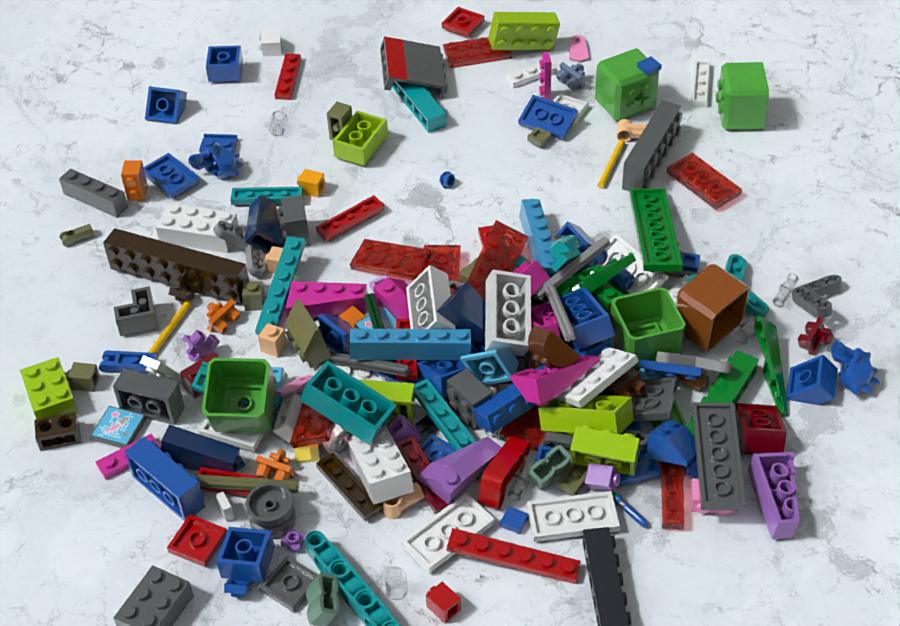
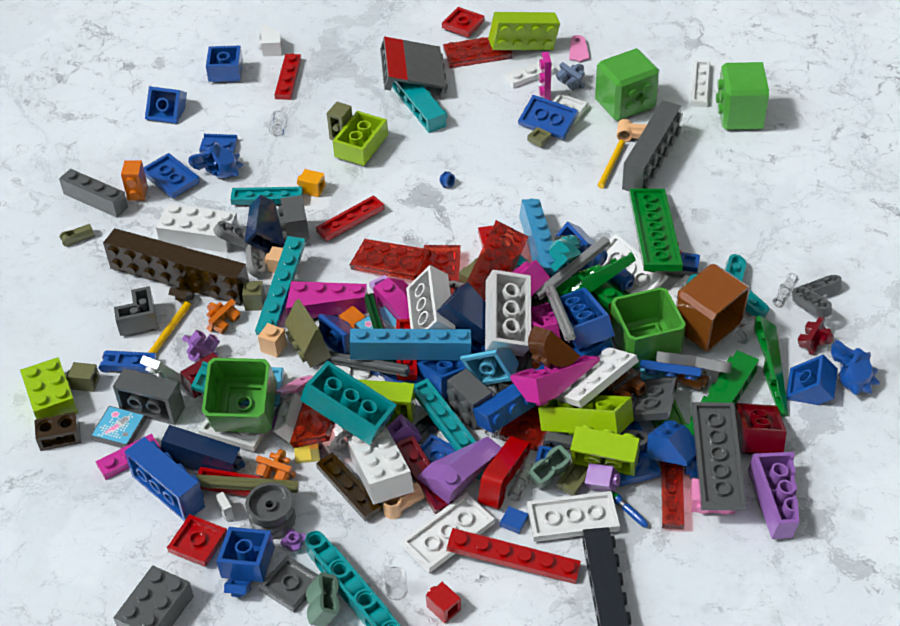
blue tile [637,56,662,76] -> none
clear red plate [666,152,742,210] -> none

